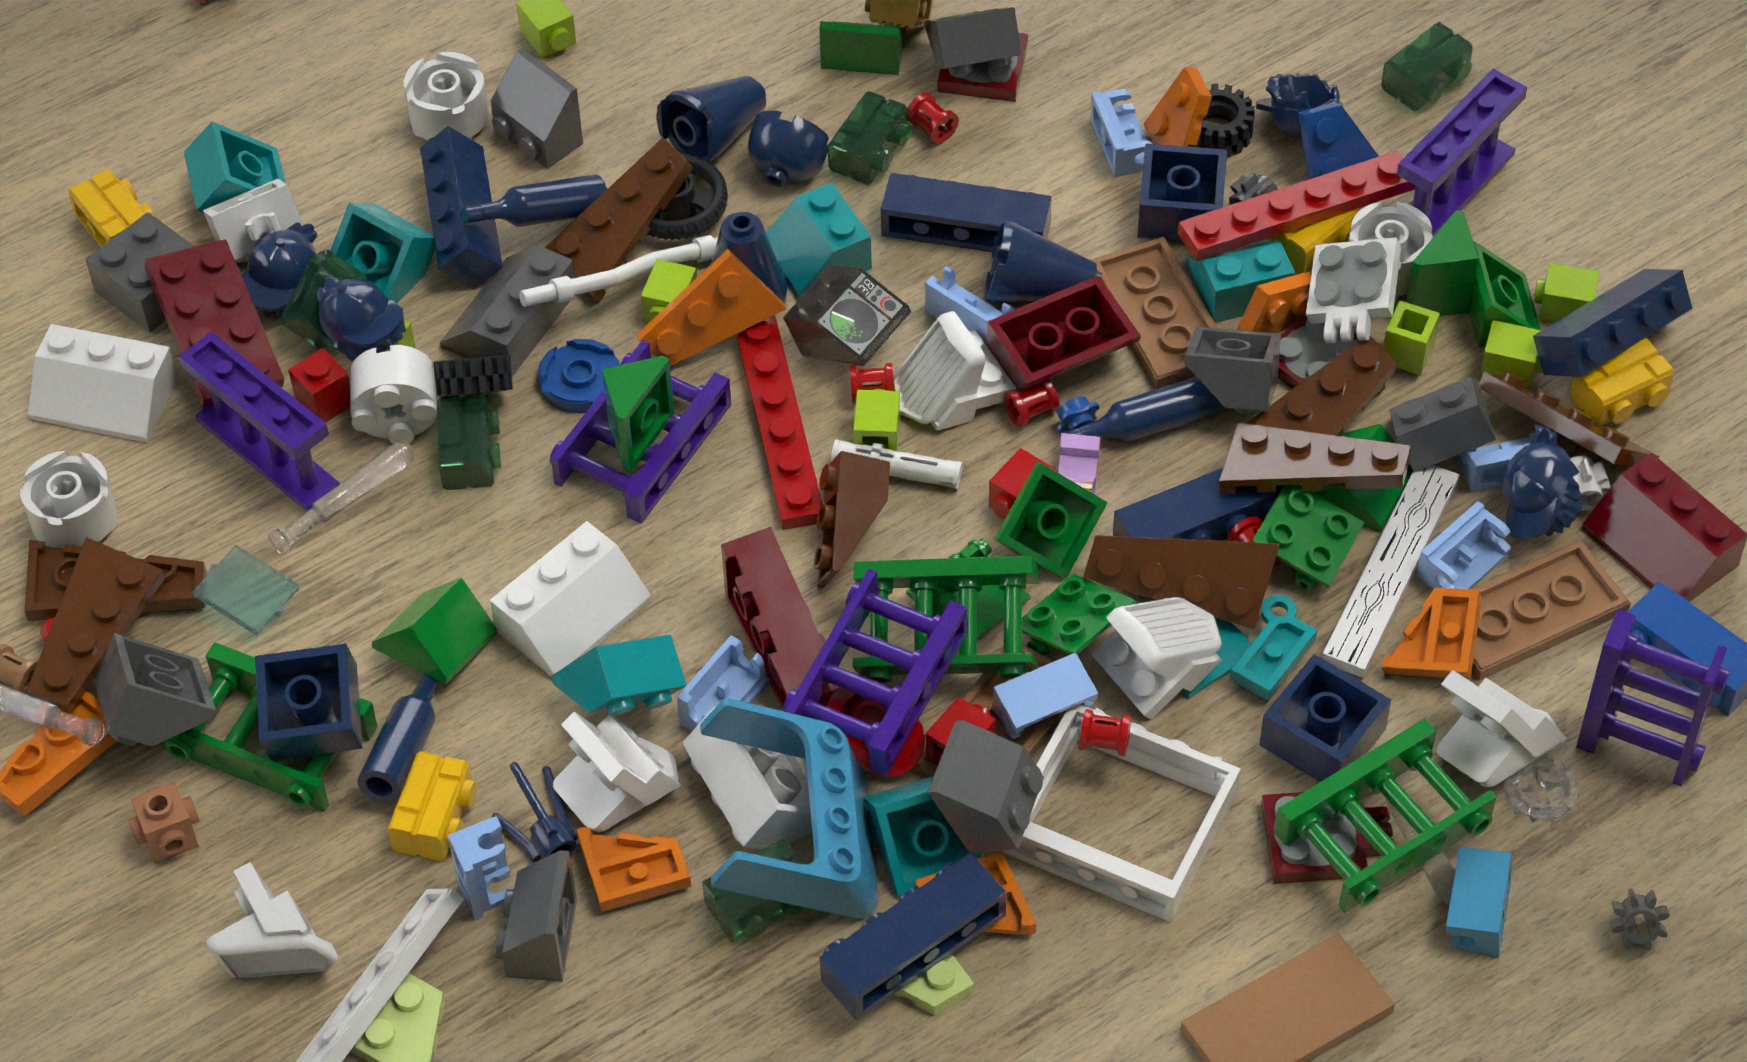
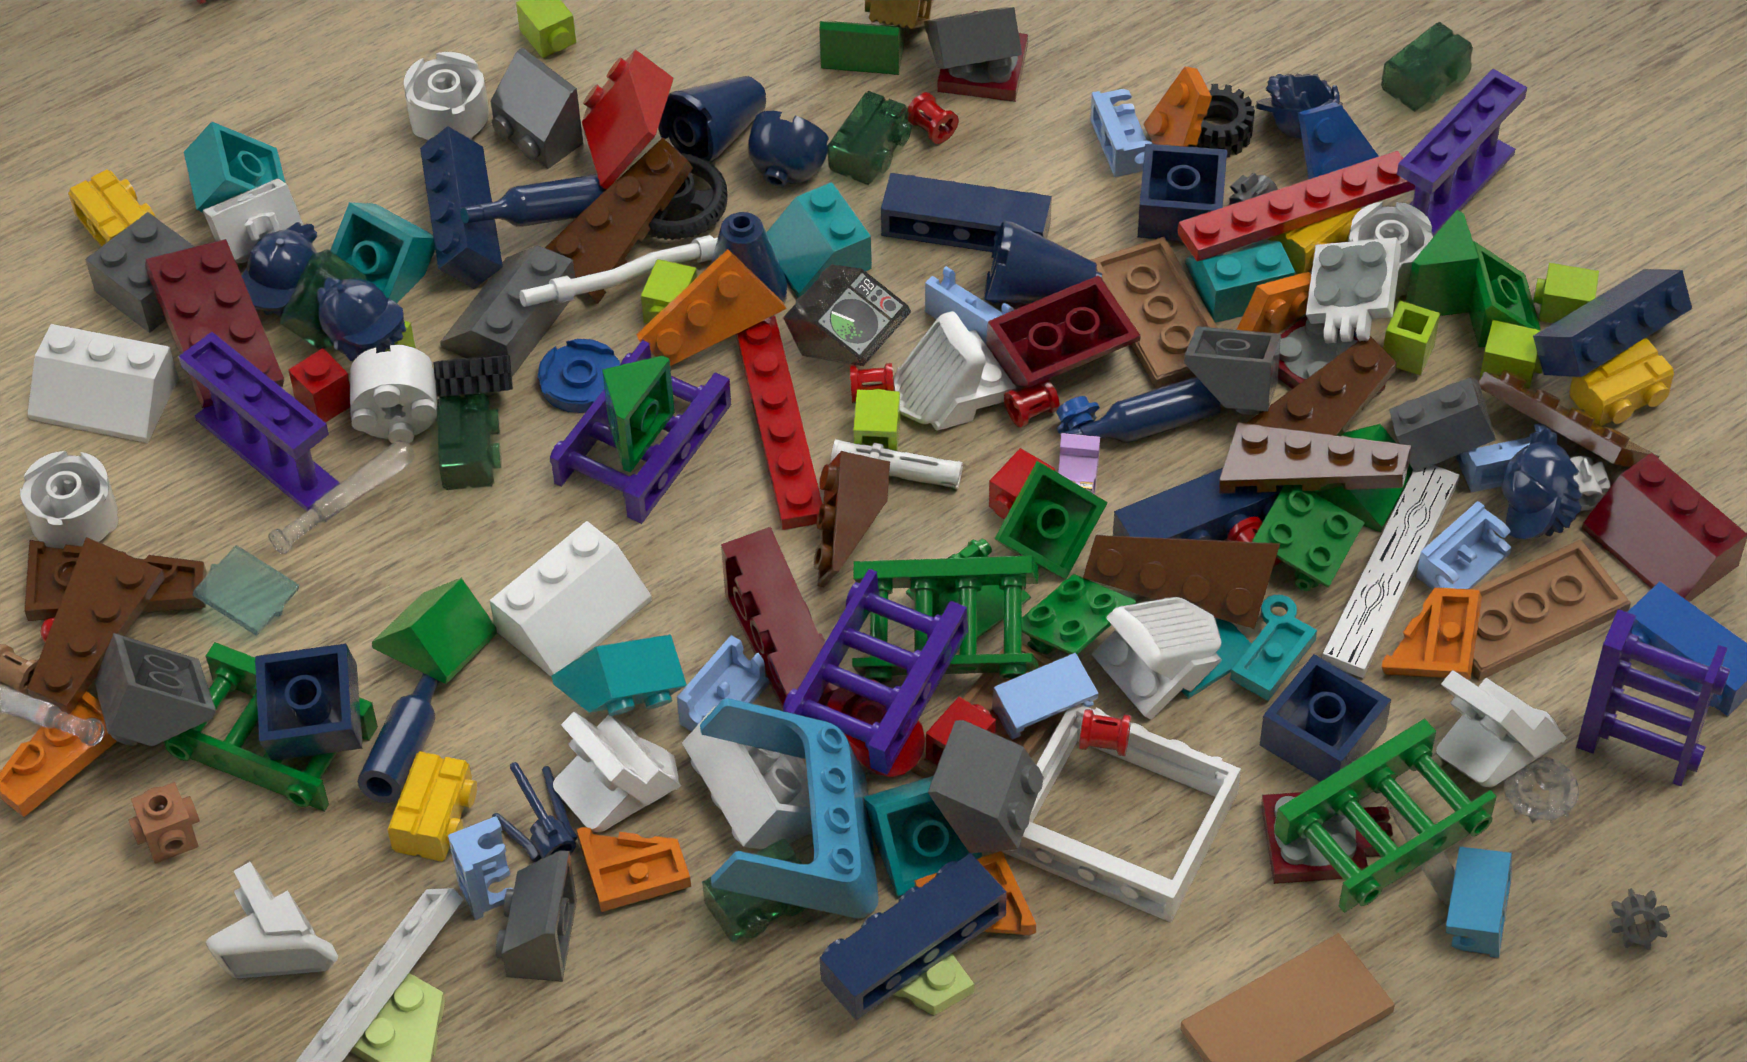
none -> red slope [582,49,674,190]

